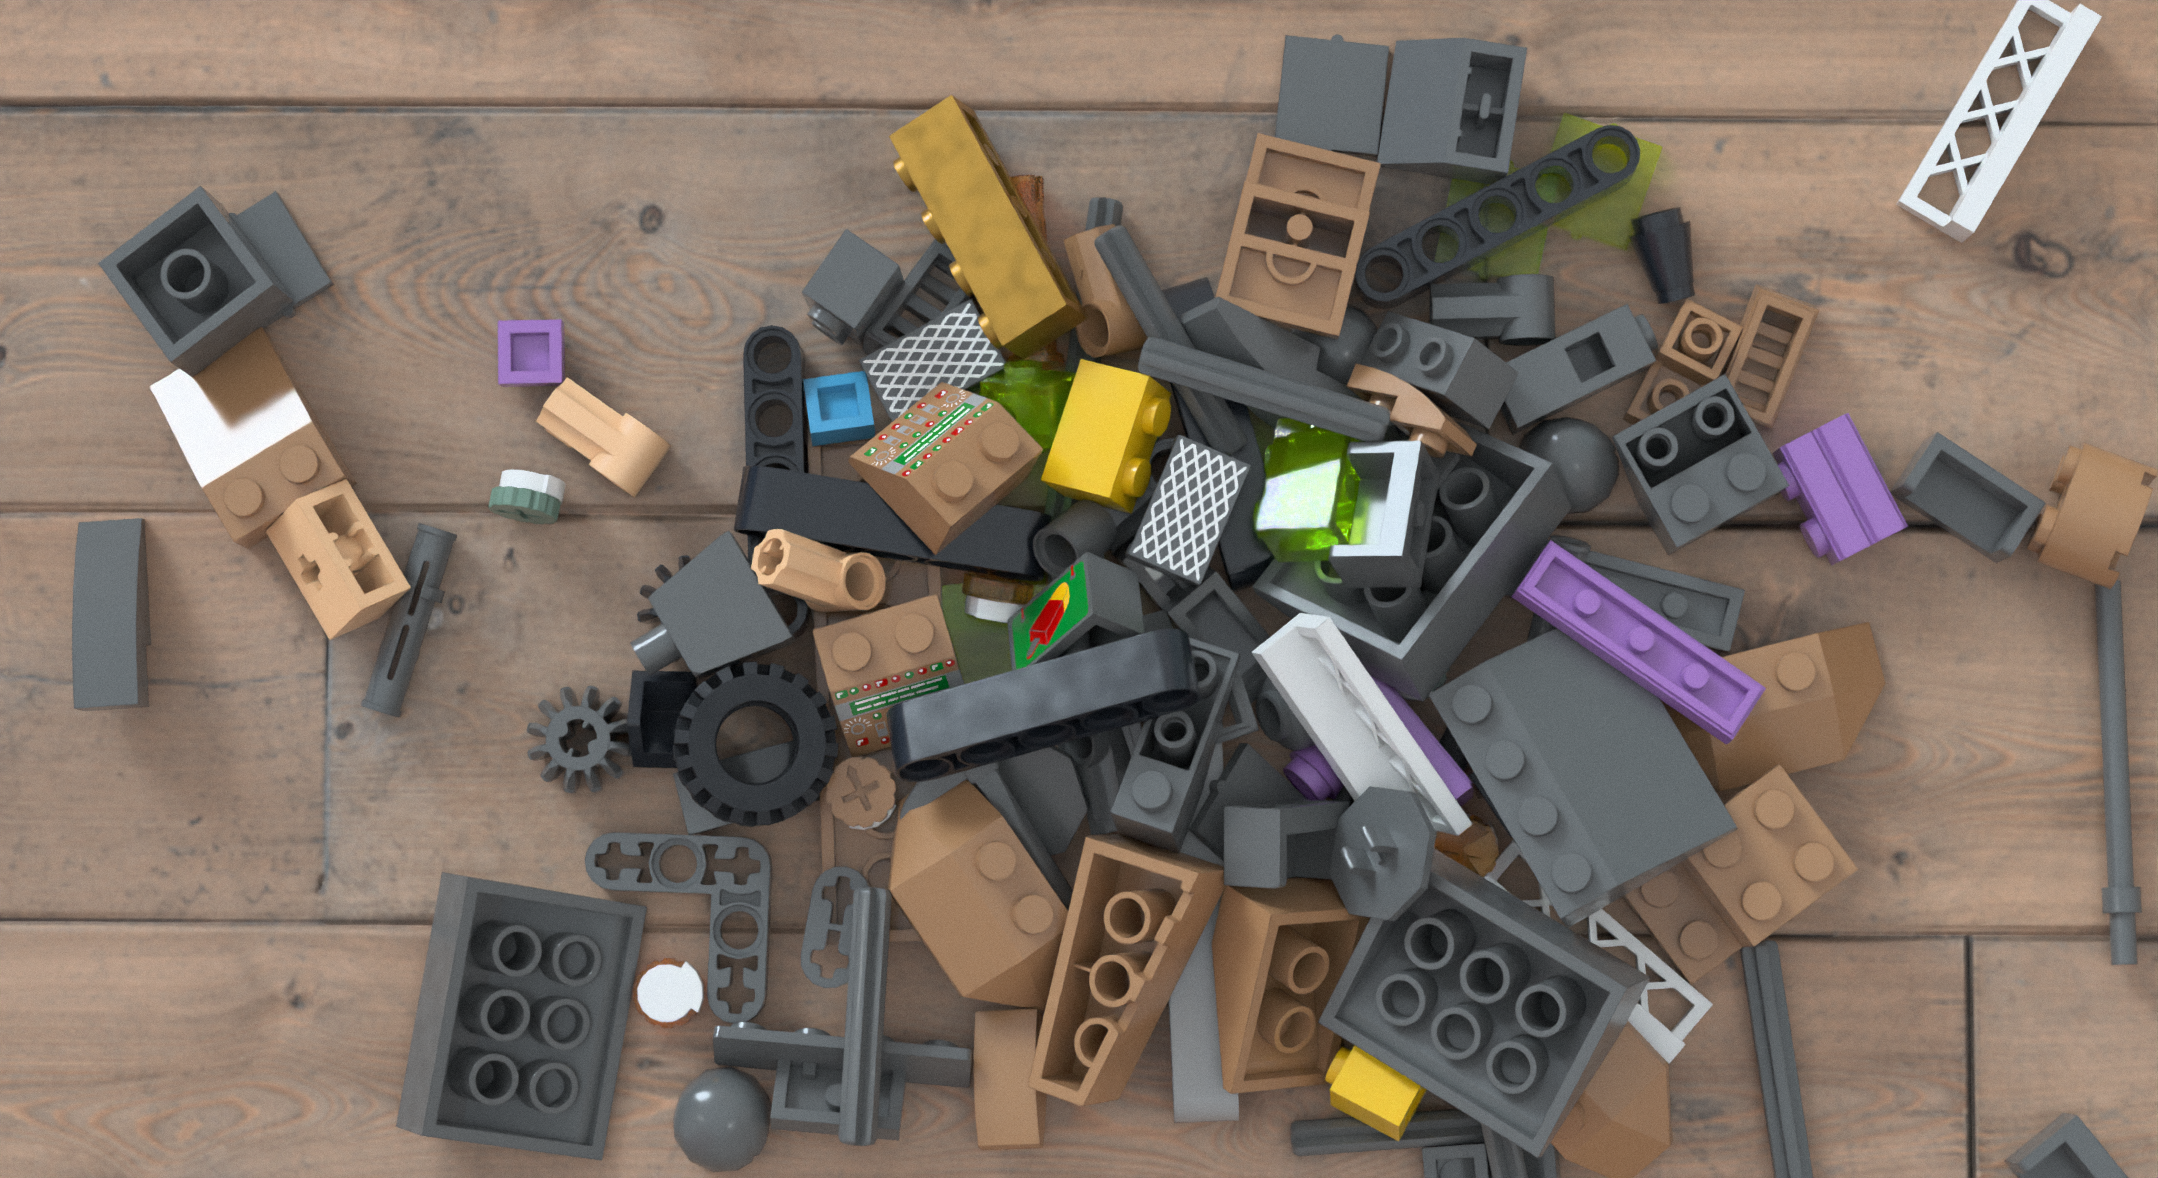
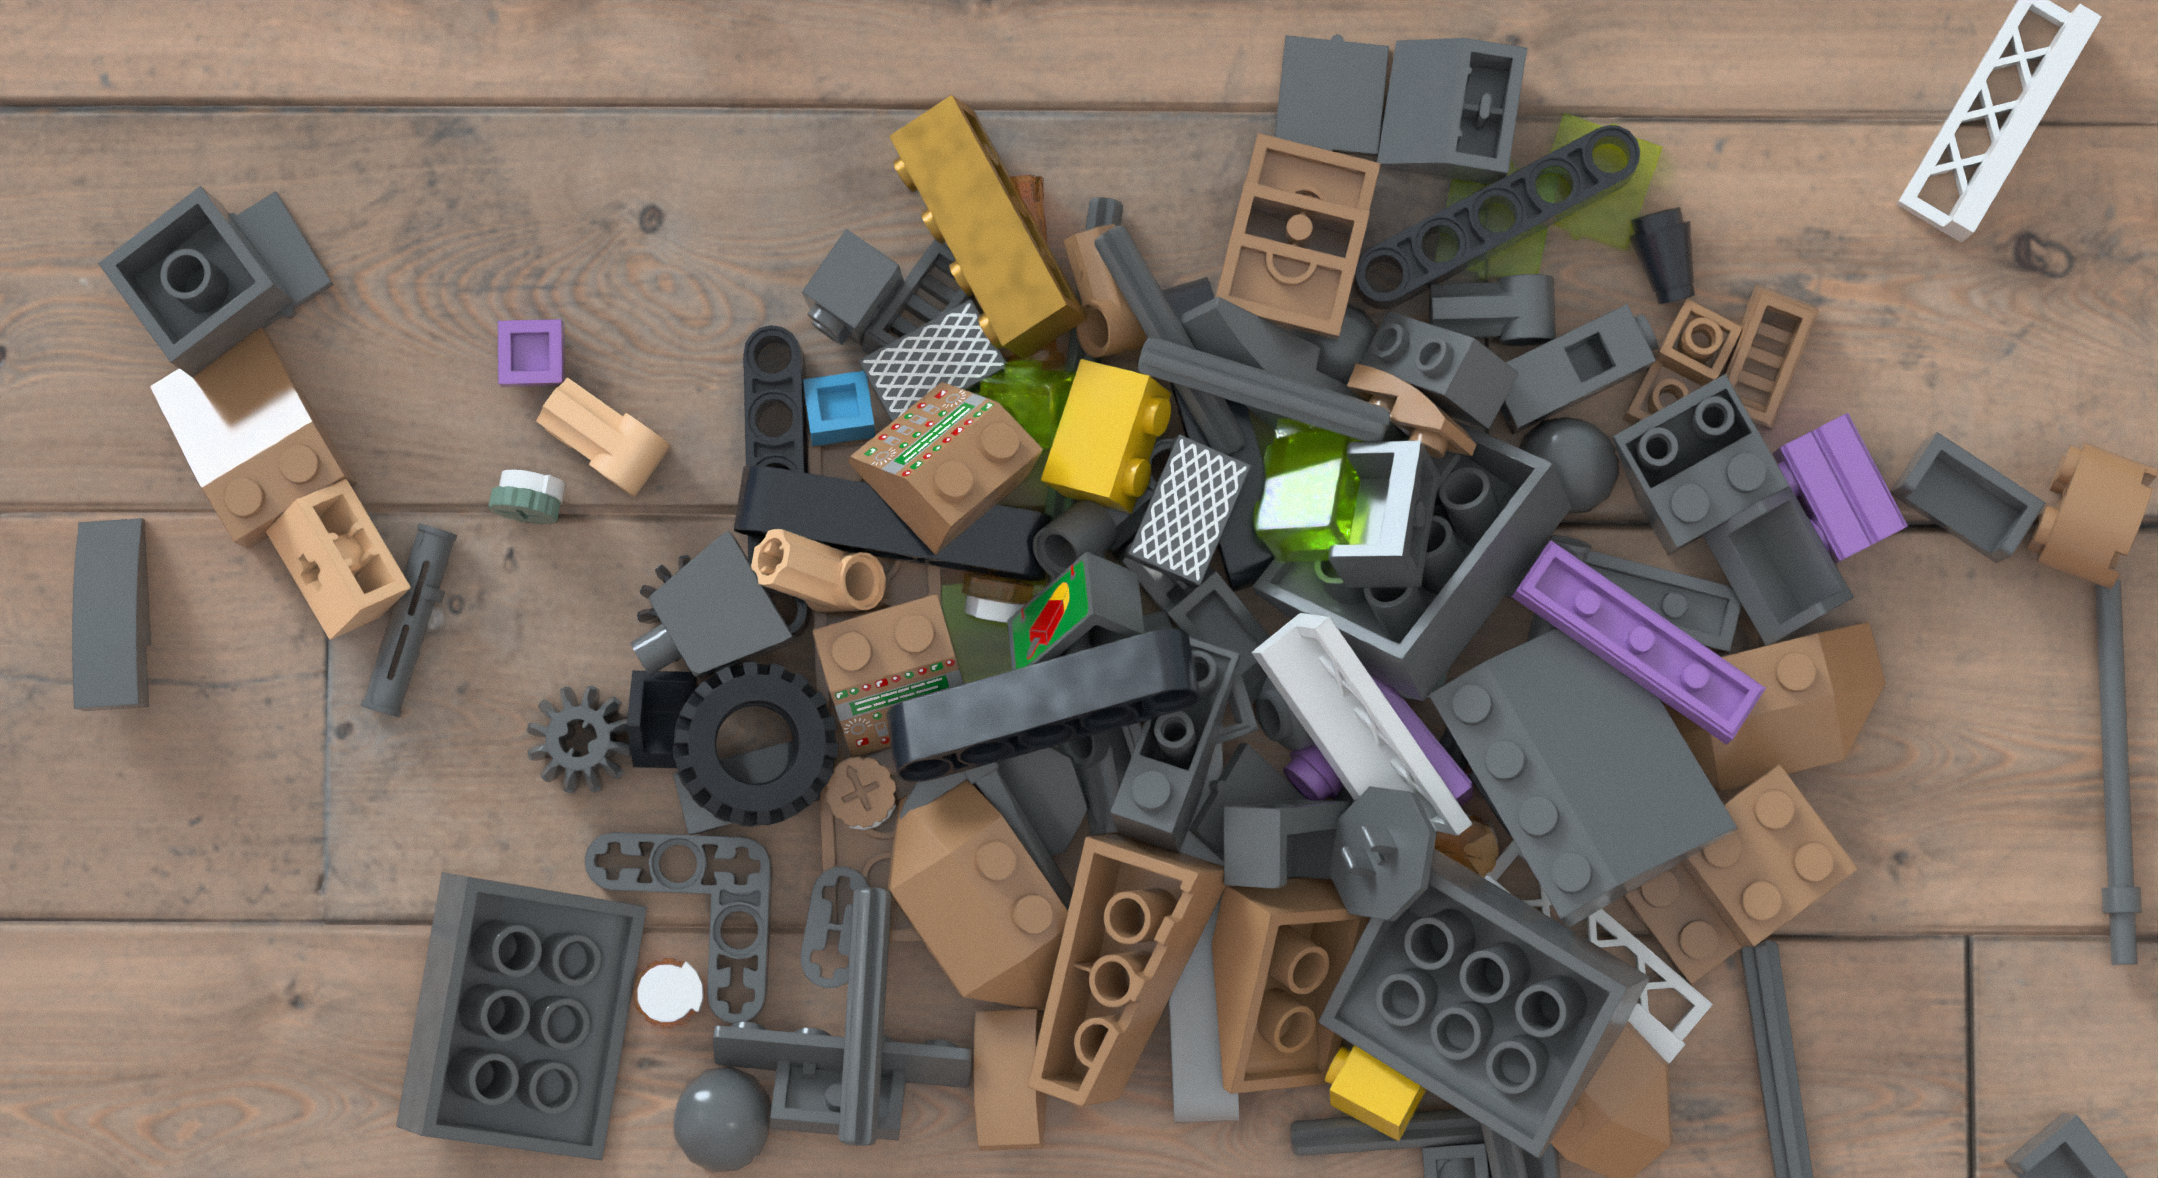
none -> dark grey panel [1703,486,1854,646]

